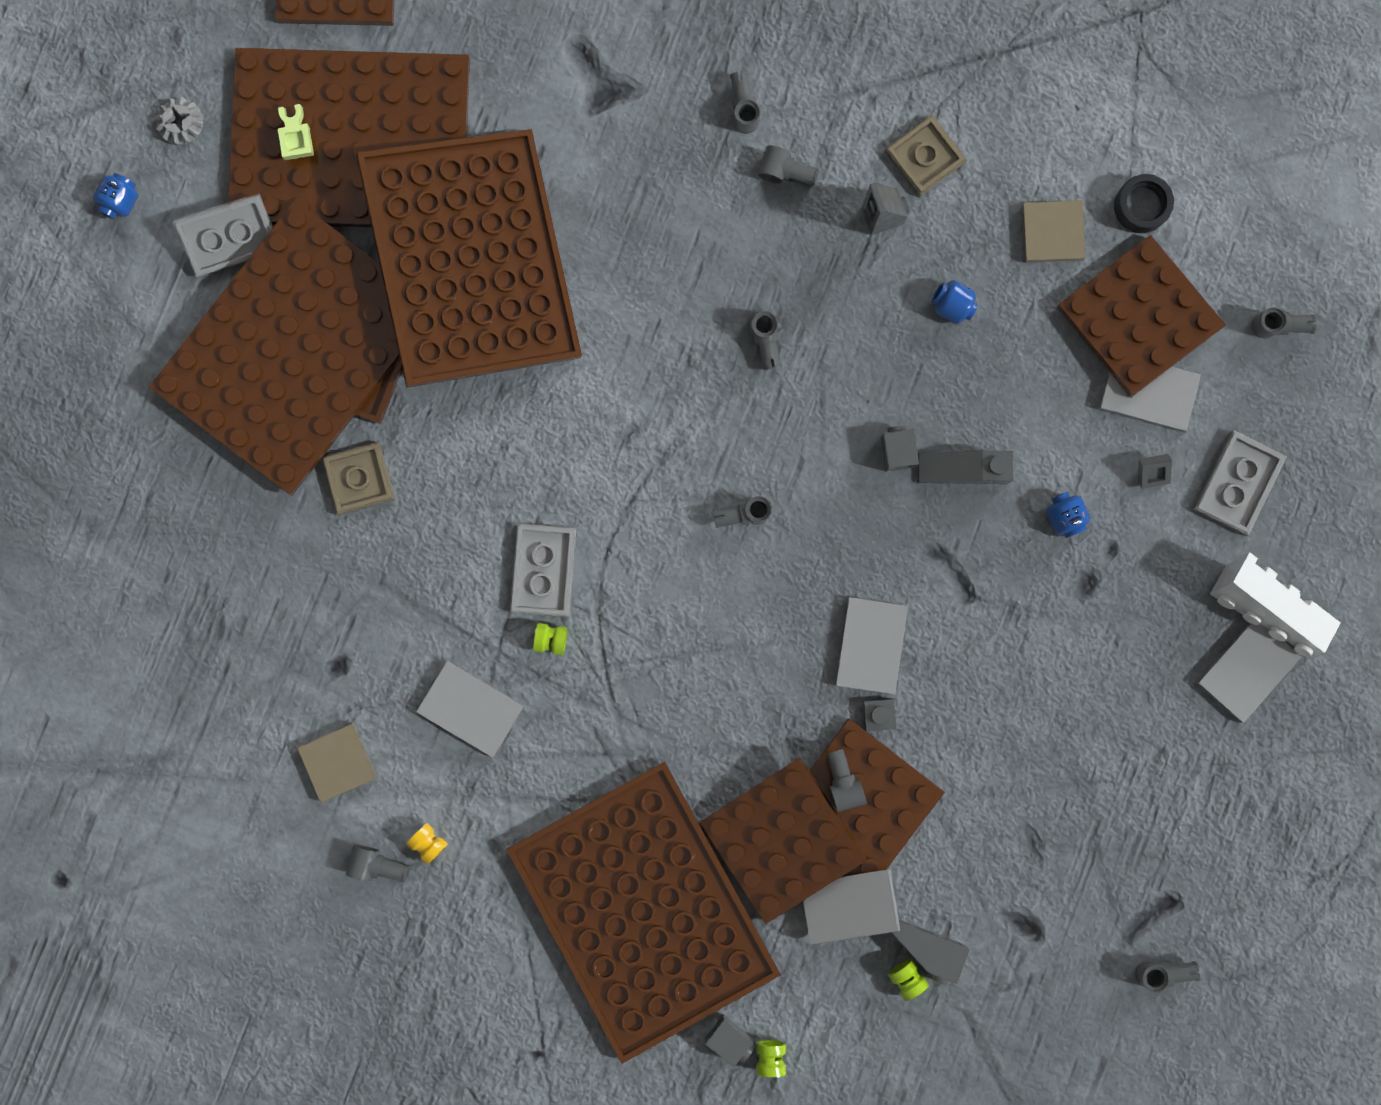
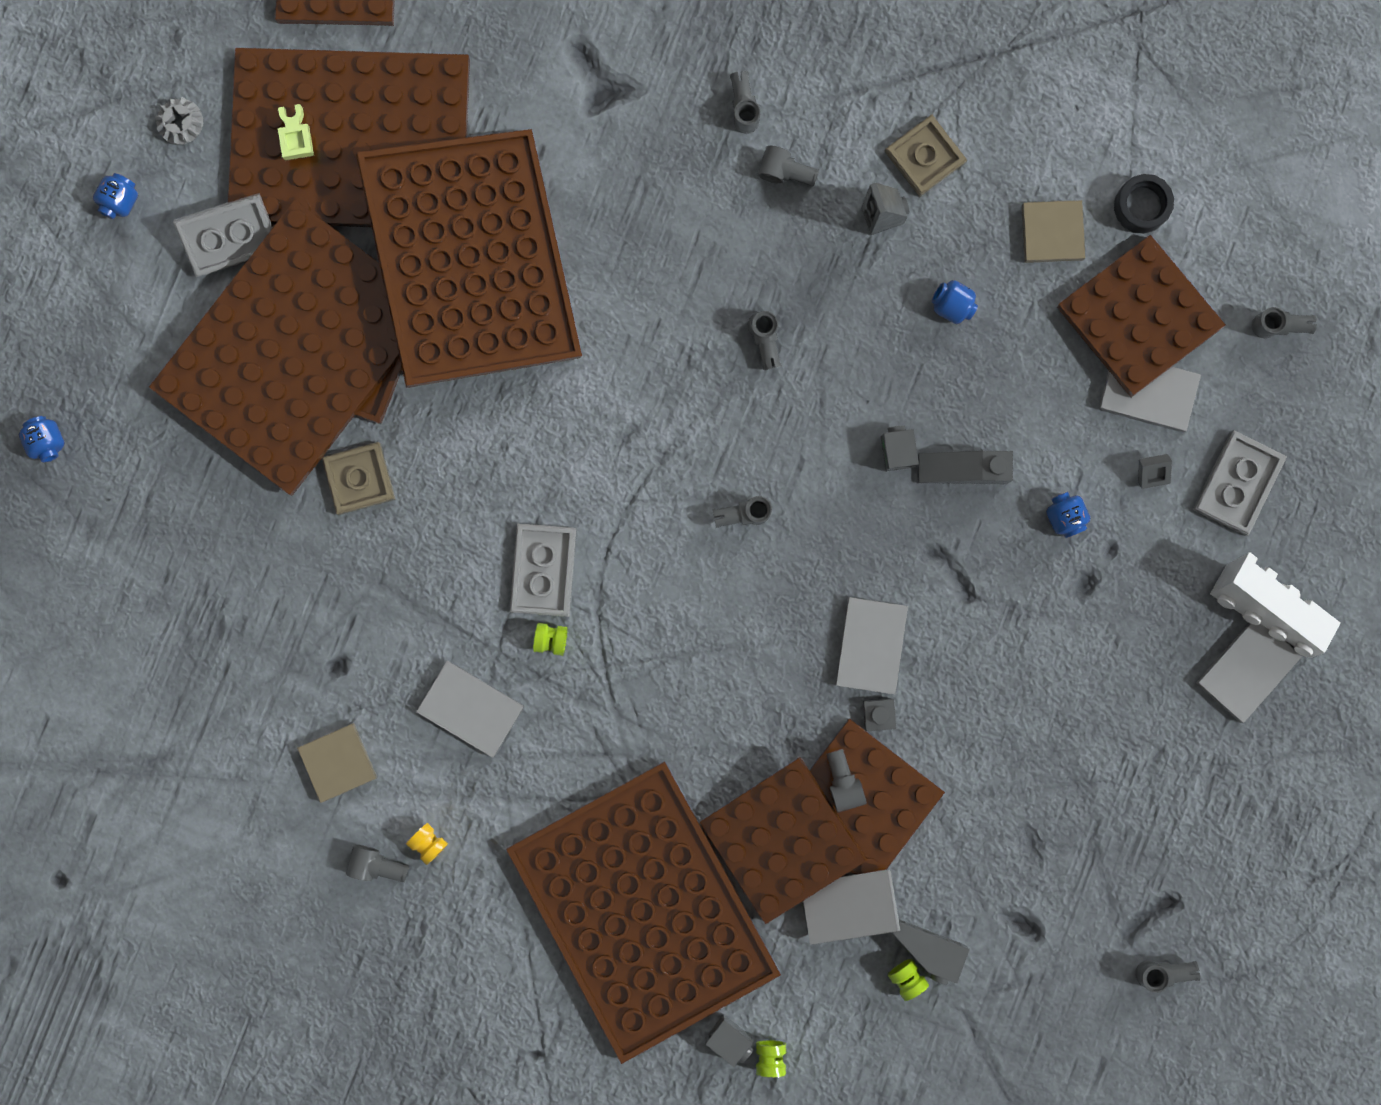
none -> blue head [19,416,65,463]

